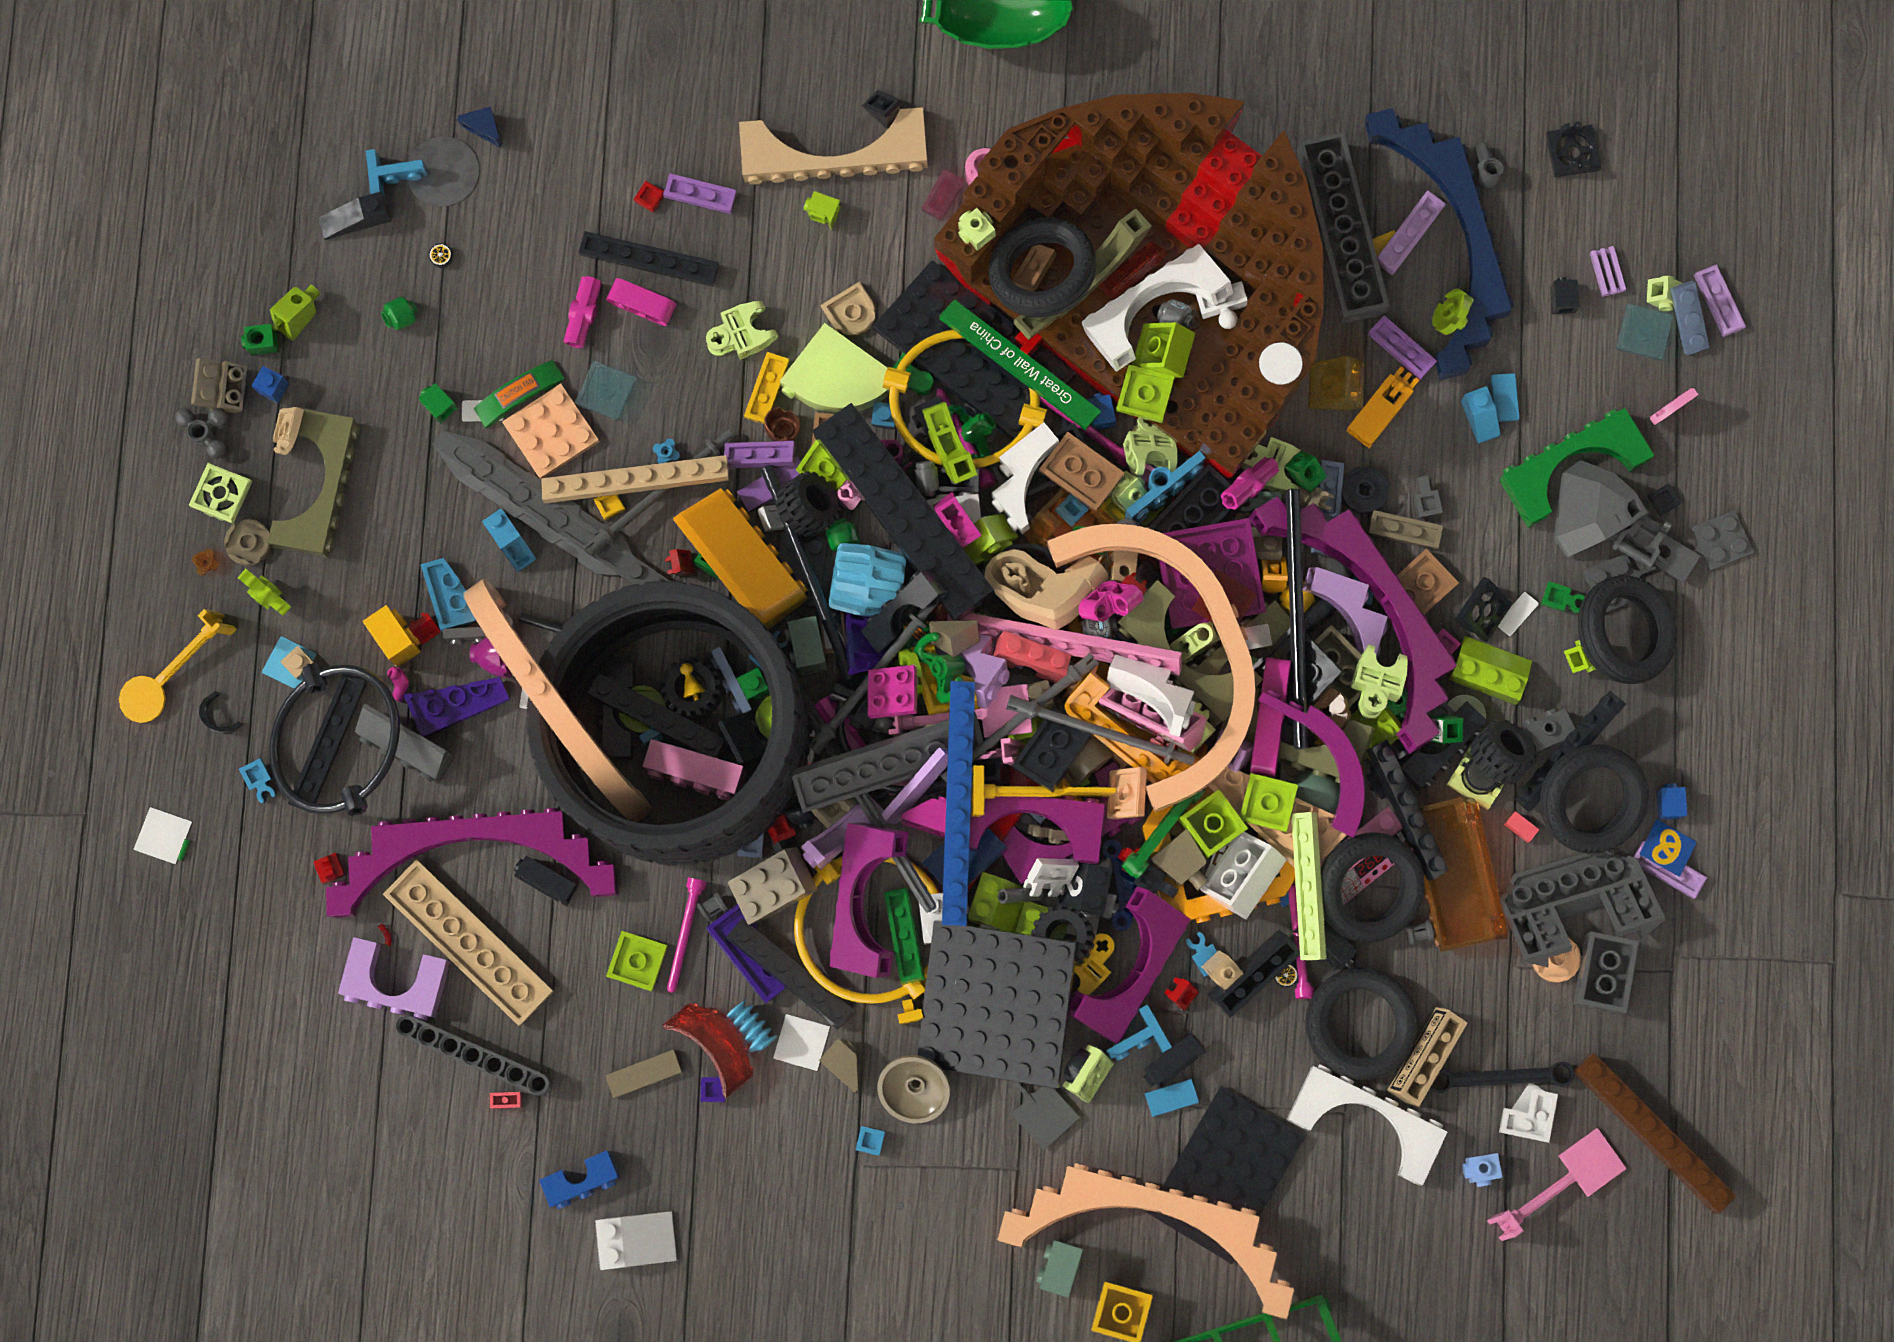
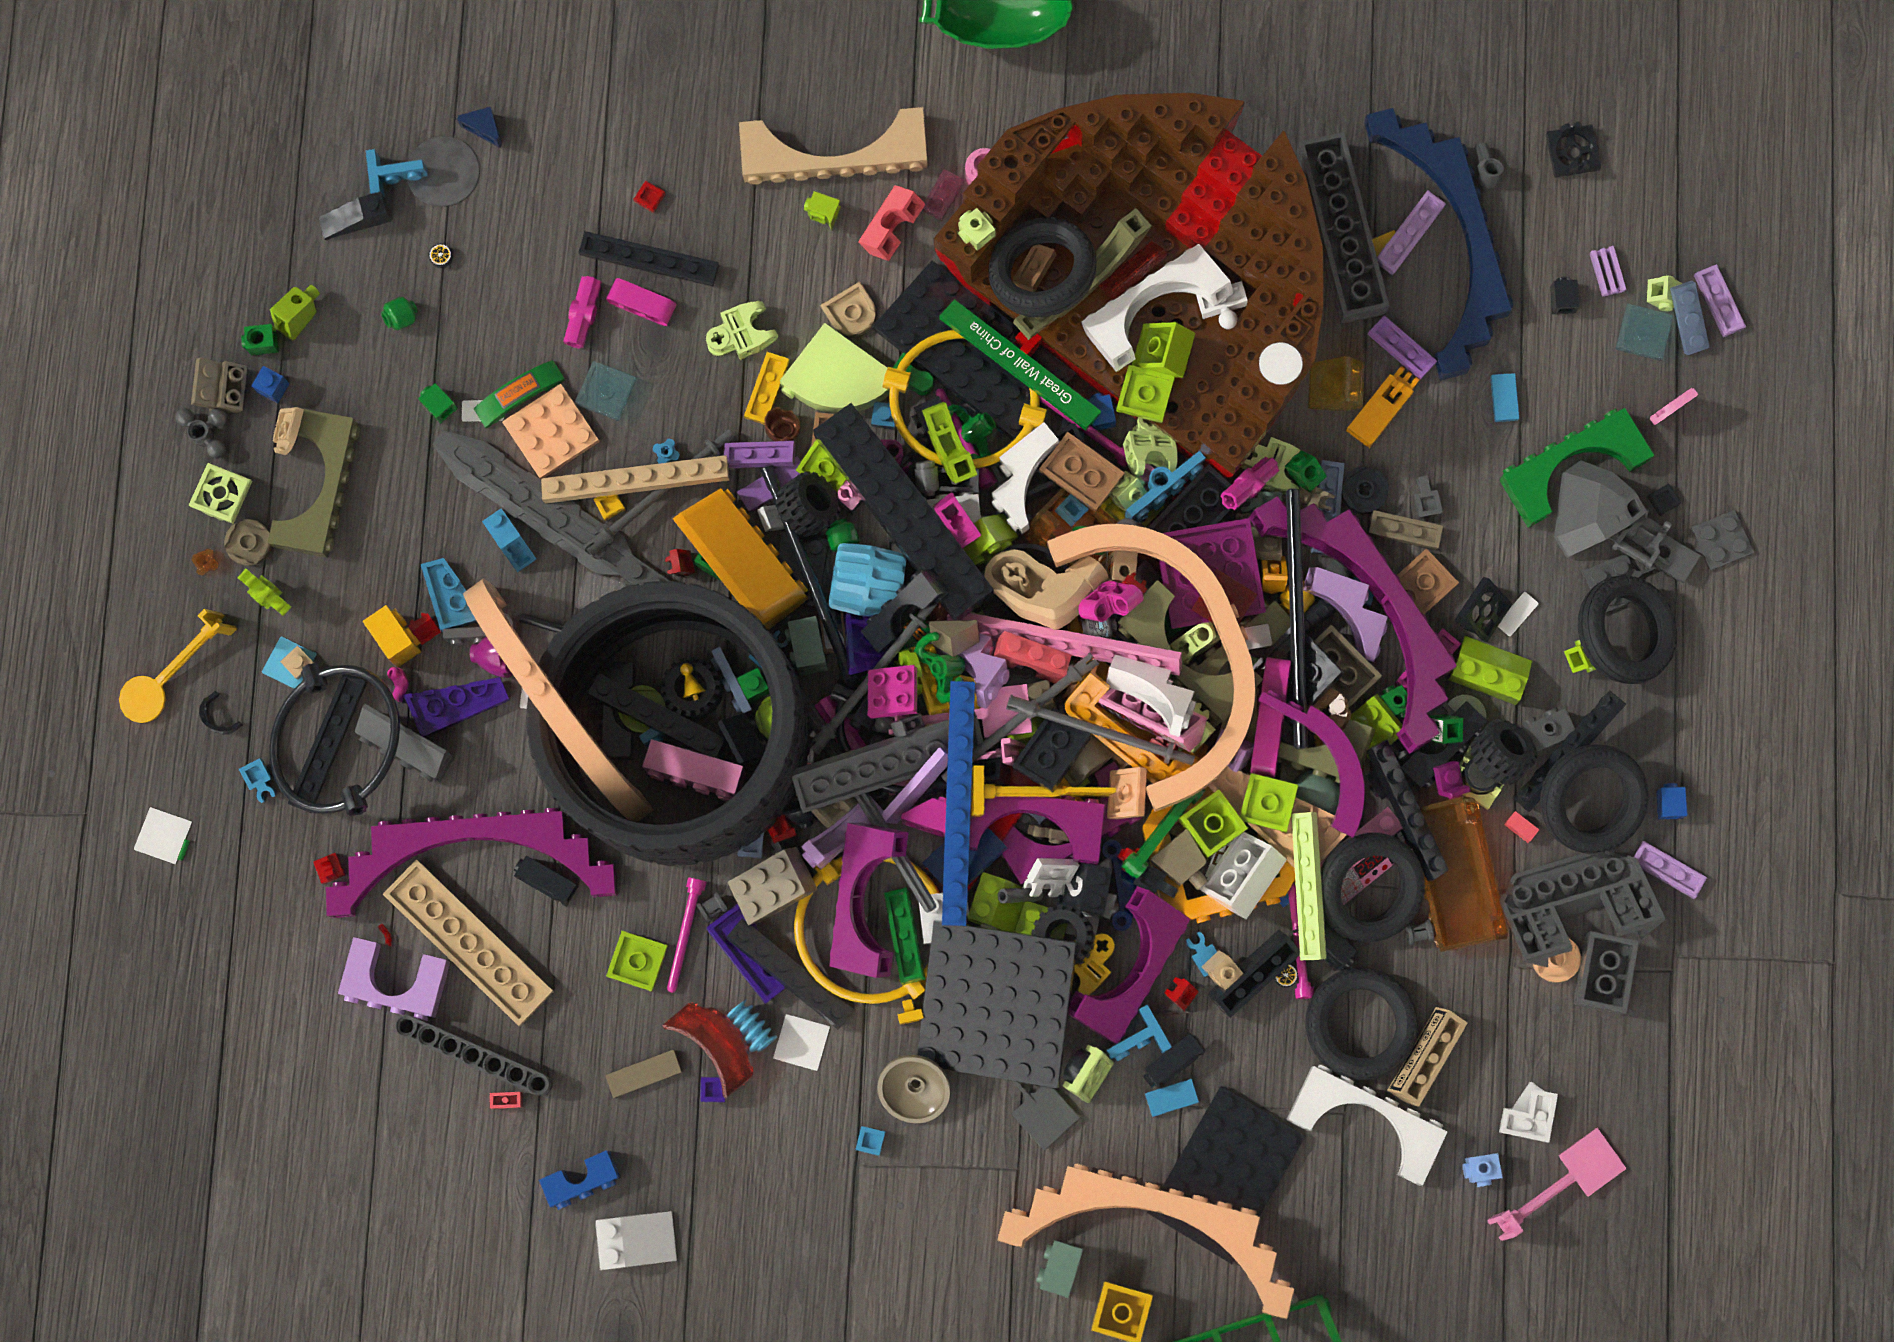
medium lavender plate [664,174,737,214] -> none
dark tan slope [819,1039,859,1094] -> none
black slope [862,90,903,130] -> none
dark grey head [1157,299,1194,329] -> none
yellowish green piece [1350,644,1408,719] -> none
black piece [1430,1062,1575,1093] -> none
lime plate [1432,289,1473,335] -> none
dark azure slope [1461,386,1500,444] -> none
green plate [1540,581,1585,614] -> none
reddish brown brick [1574,1053,1737,1214] -> none
blue sticker [1639,819,1697,877] -> none
none -> clear piece [574,571,626,610]
none -> coral arch [858,185,925,261]
none -> dark grey piece [891,713,925,737]
none -> magenta bracket [1433,761,1471,800]

